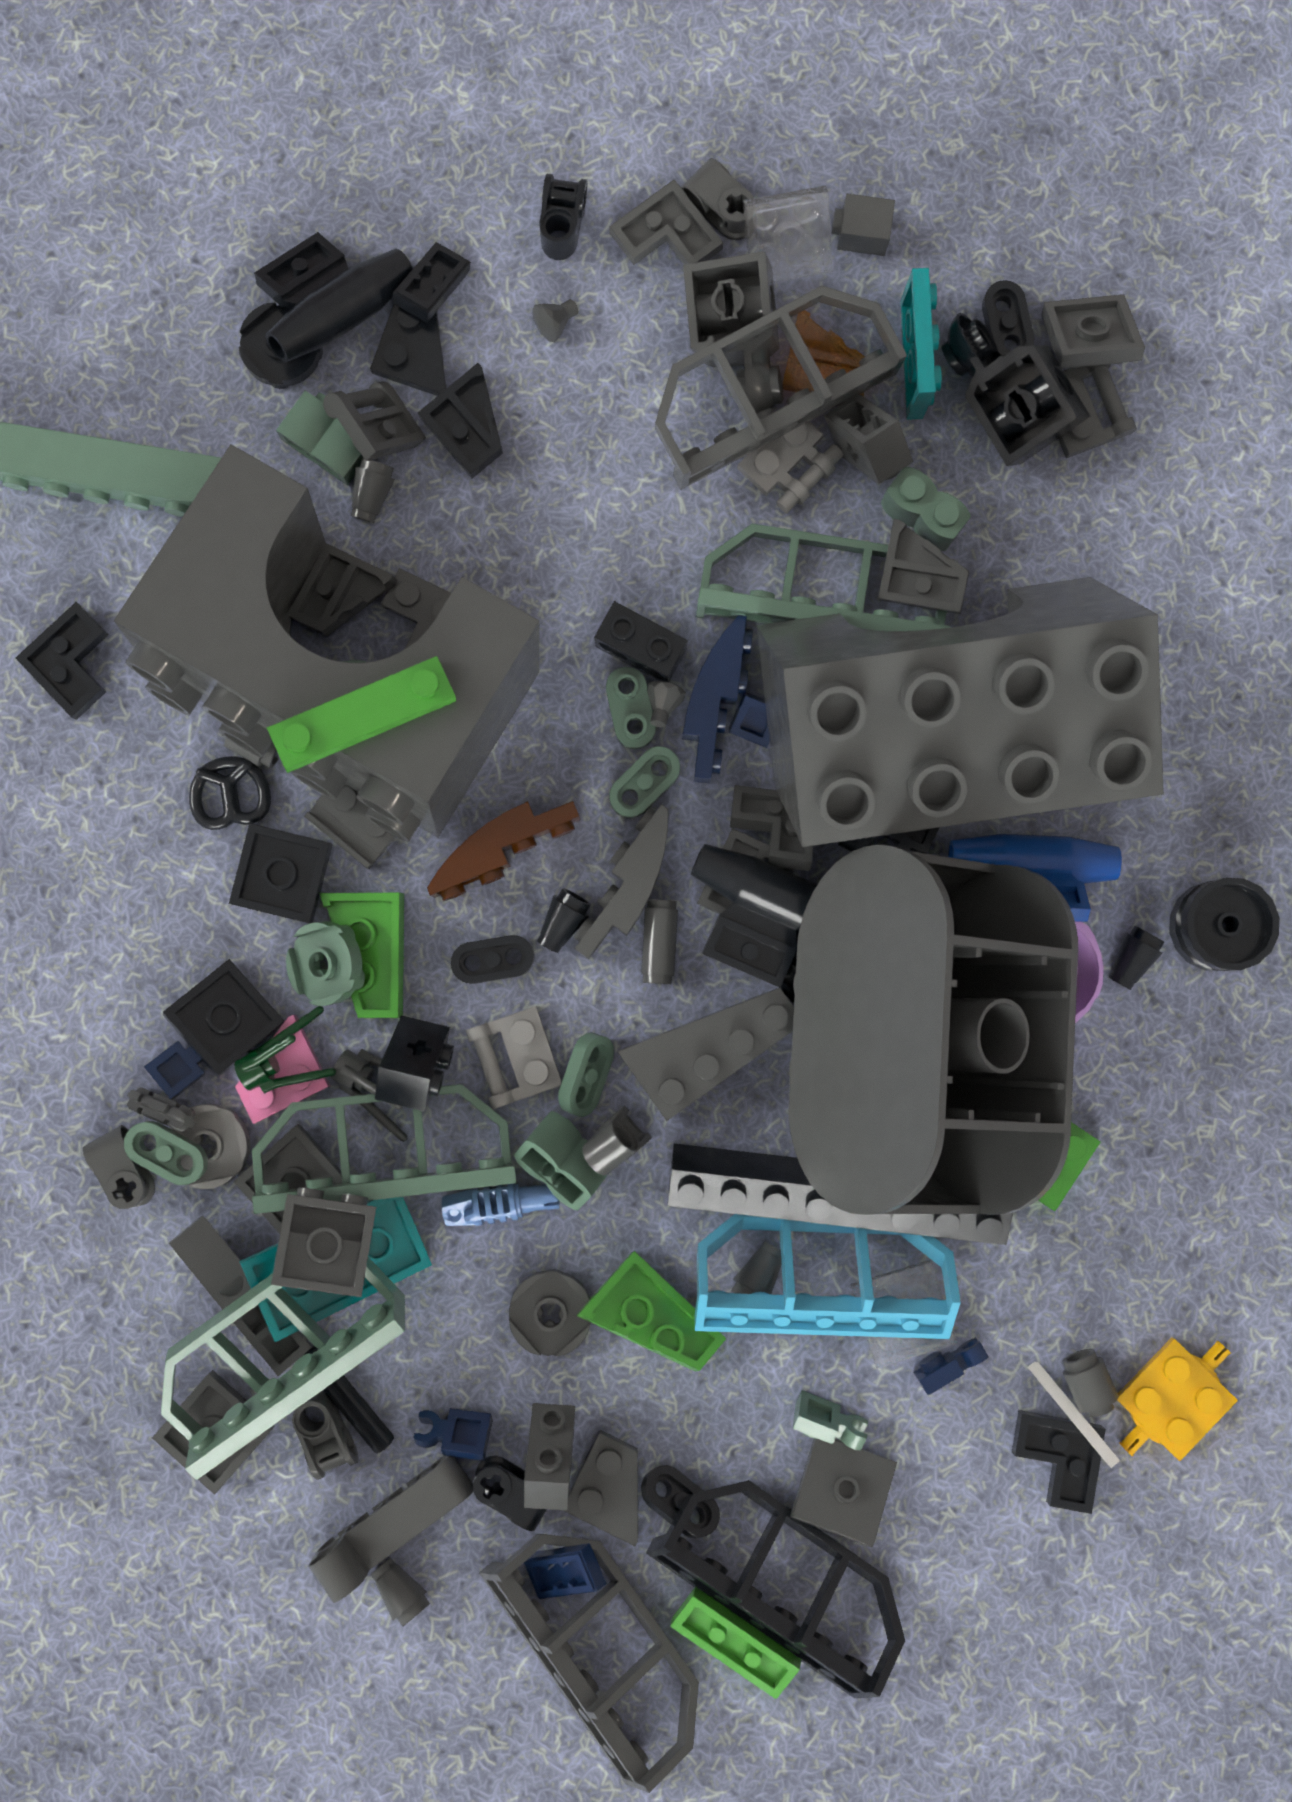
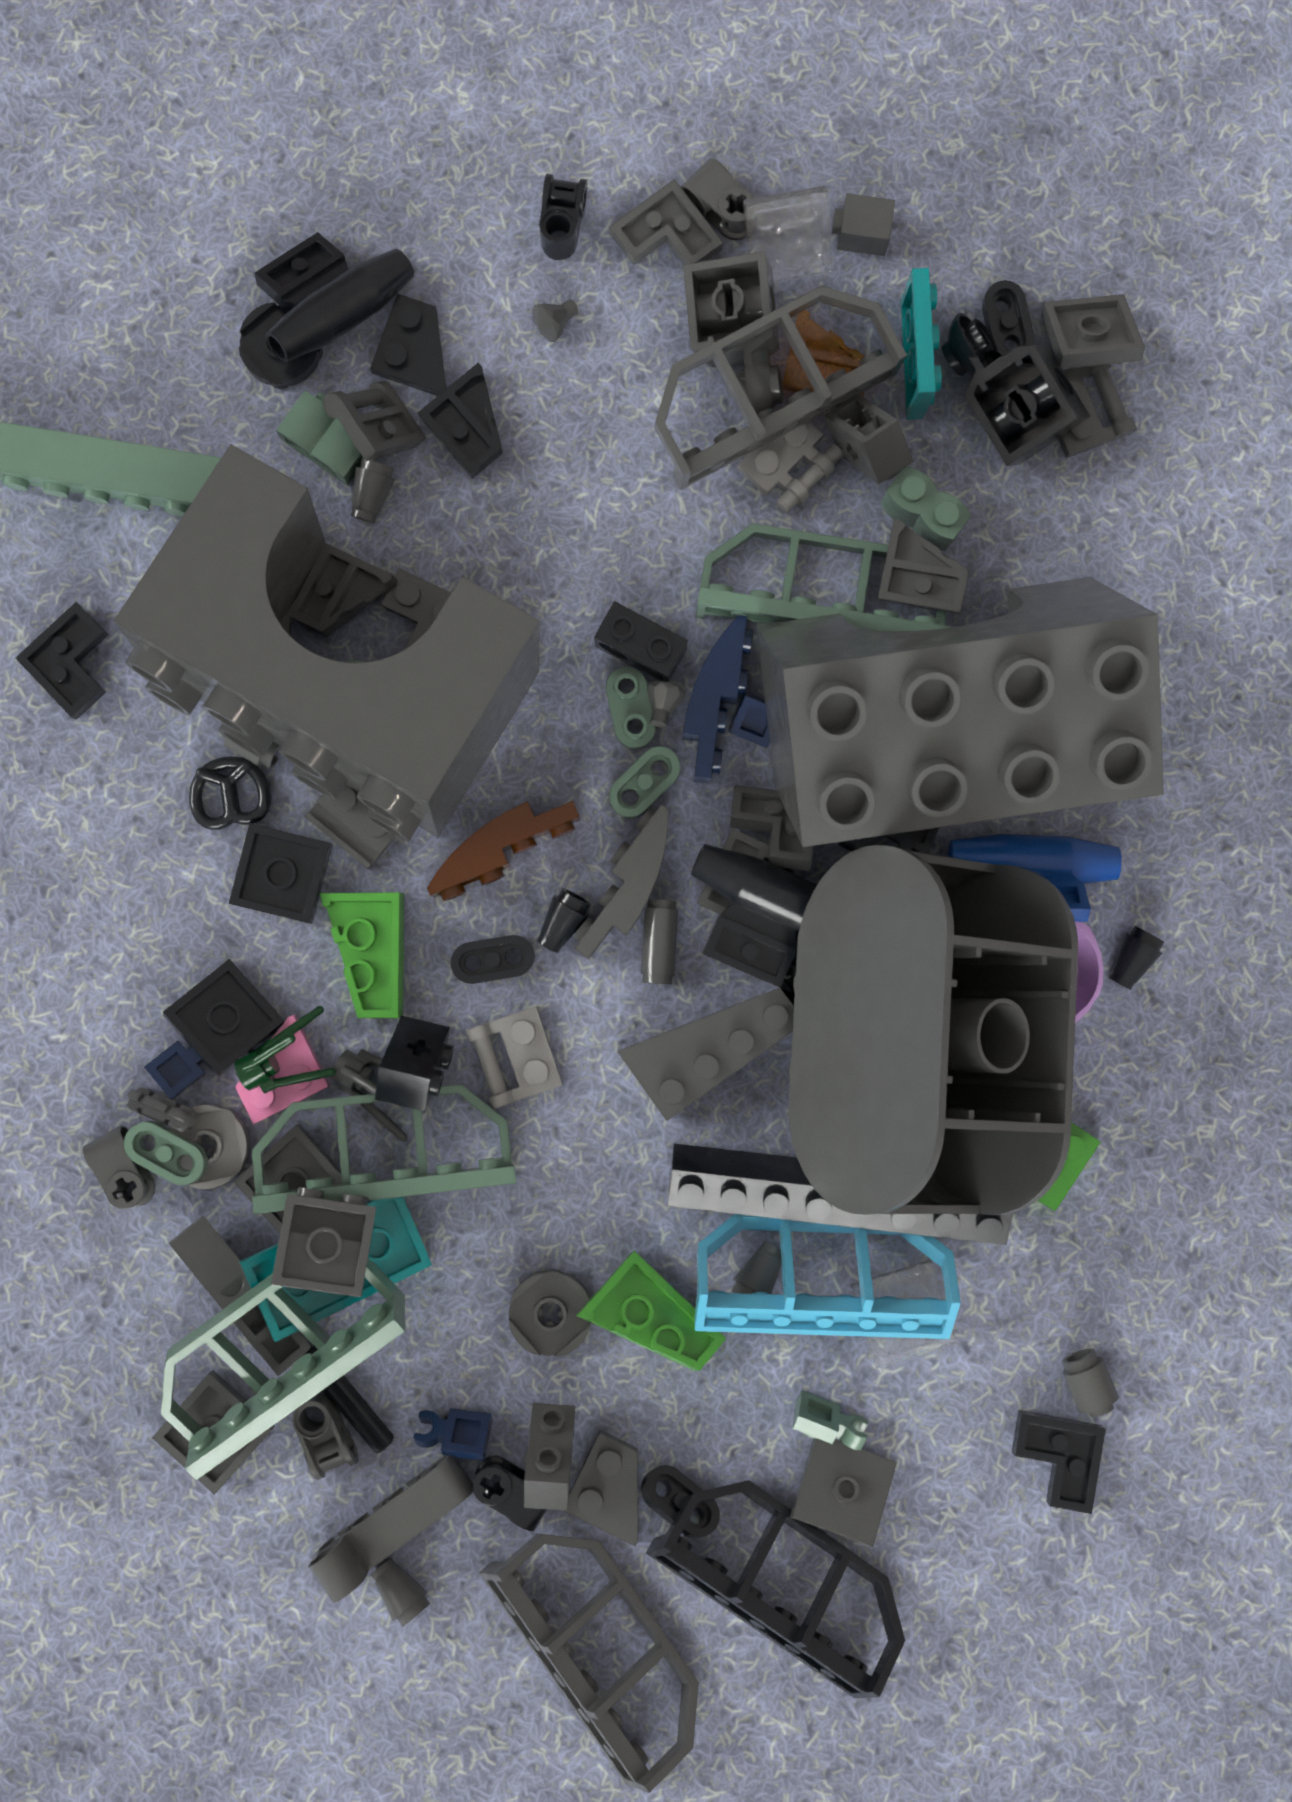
bright green plate [267,656,456,773] -> none
sand green plate [286,921,365,1006] -> none
black plate [392,242,471,323] -> none
medium blue hinge [441,1183,560,1226] -> none
sand green brick [514,1111,607,1211] -> none
dark blue plate [524,1543,607,1599] -> none
sand green plate [558,1032,614,1117] -> none
dark grey piece [582,1105,652,1176] -> none
bright green plate [670,1587,801,1699] -> none
dark blue plate [913,1337,989,1395] -> none
white sticker [1027,1361,1120,1468] -> none
yellow plate [1117,1337,1238,1461] -> none
black wheel [1169,878,1280,971] -> none

